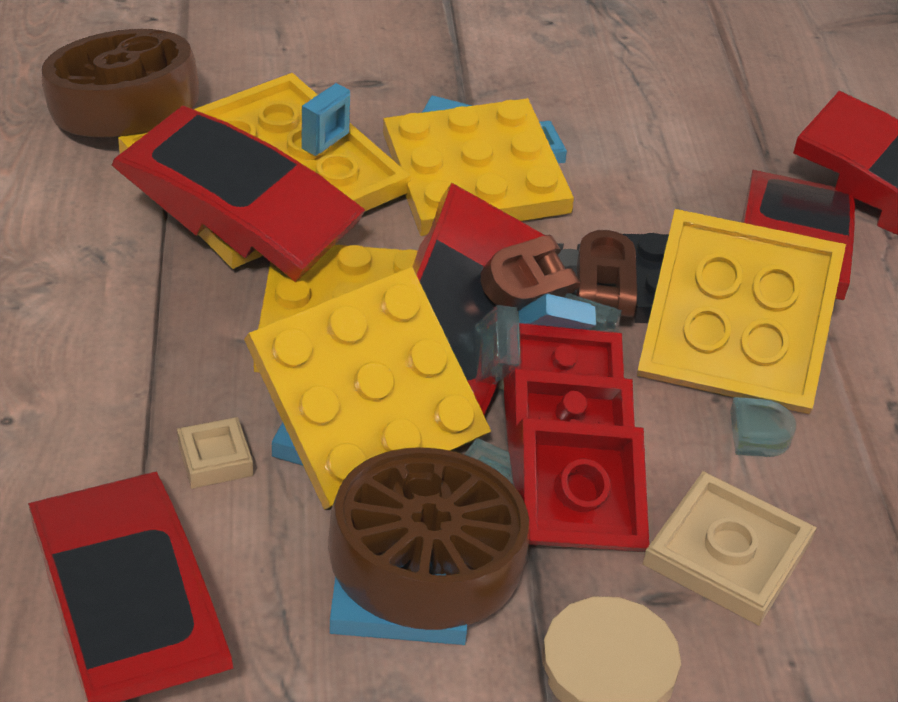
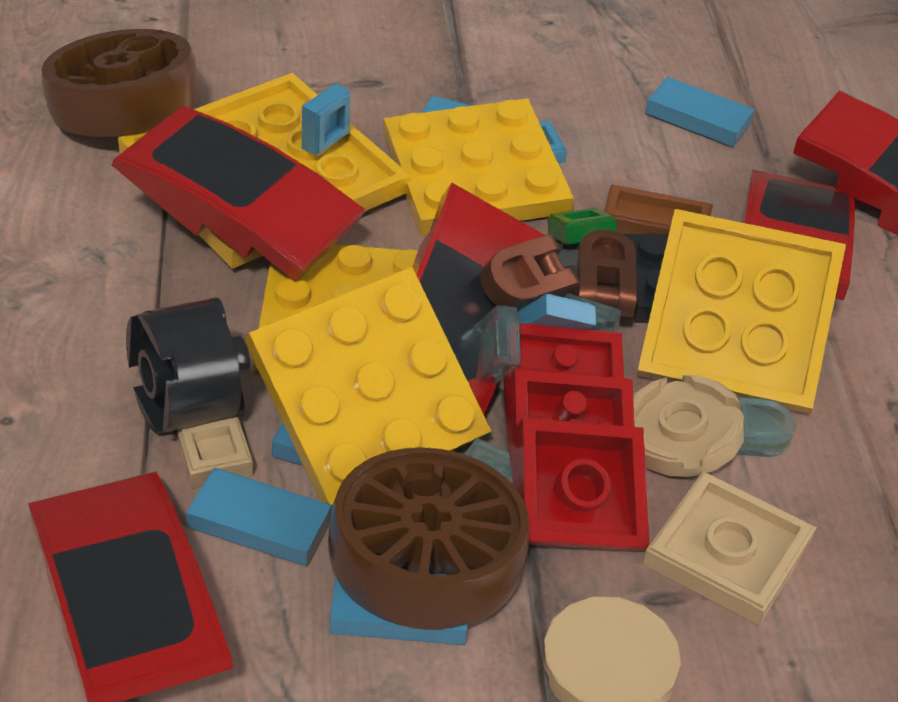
none -> black brick [126,297,250,433]
none -> dark azure tile [186,467,332,567]
none -> green tile [547,208,617,245]
none -> dark orange tile [604,184,713,234]
none -> tan tile [633,375,744,477]
none -> dark azure tile [645,76,755,147]

